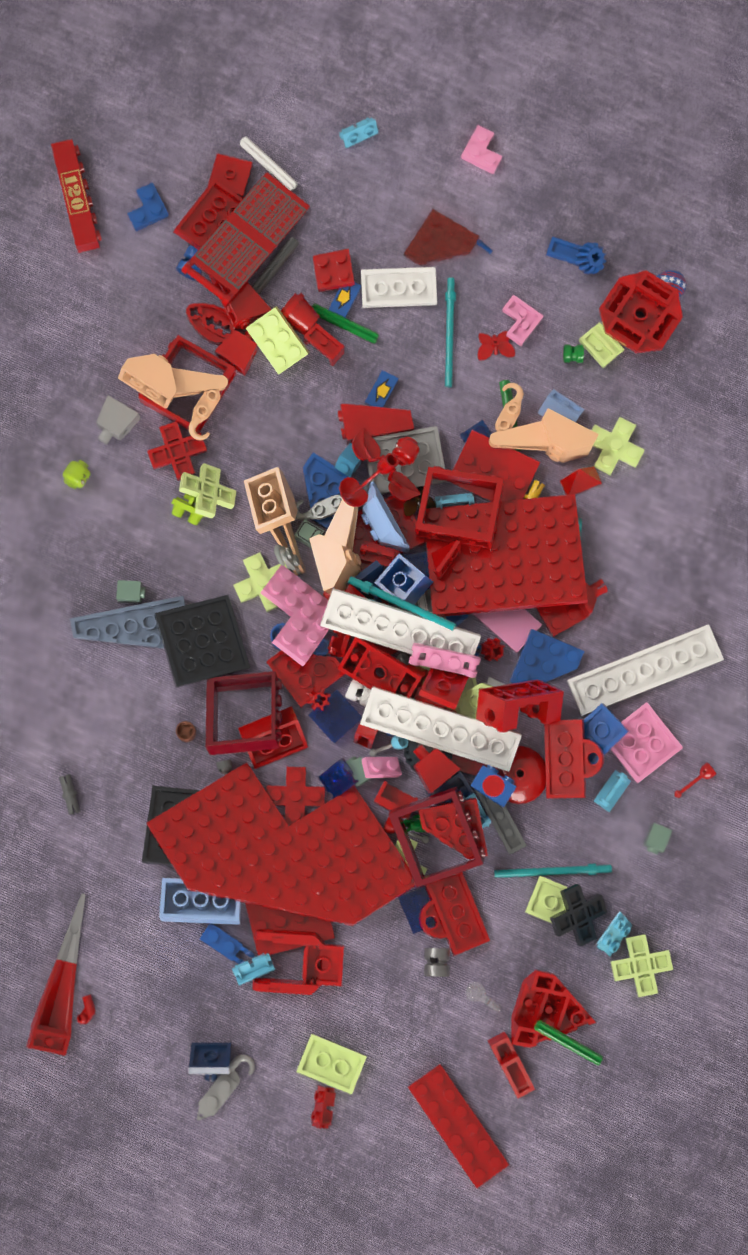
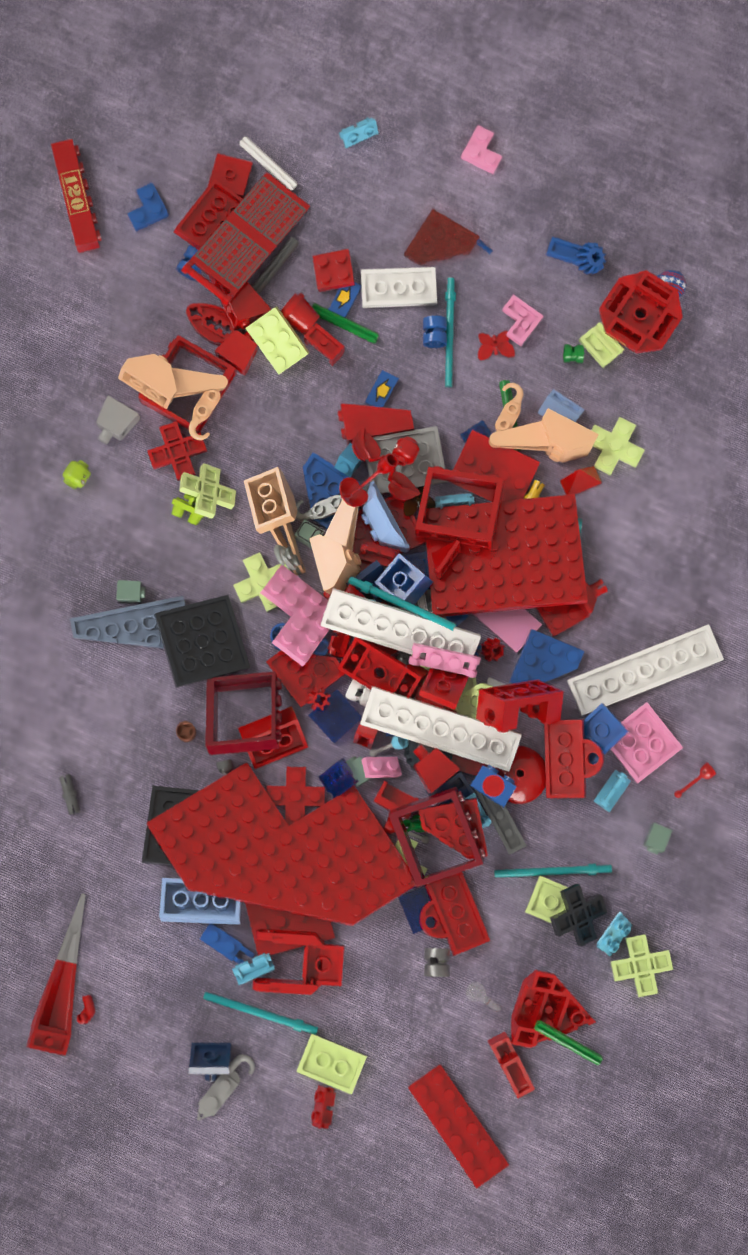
none -> teal bar [203,991,319,1035]
none -> blue wheel [423,315,447,348]

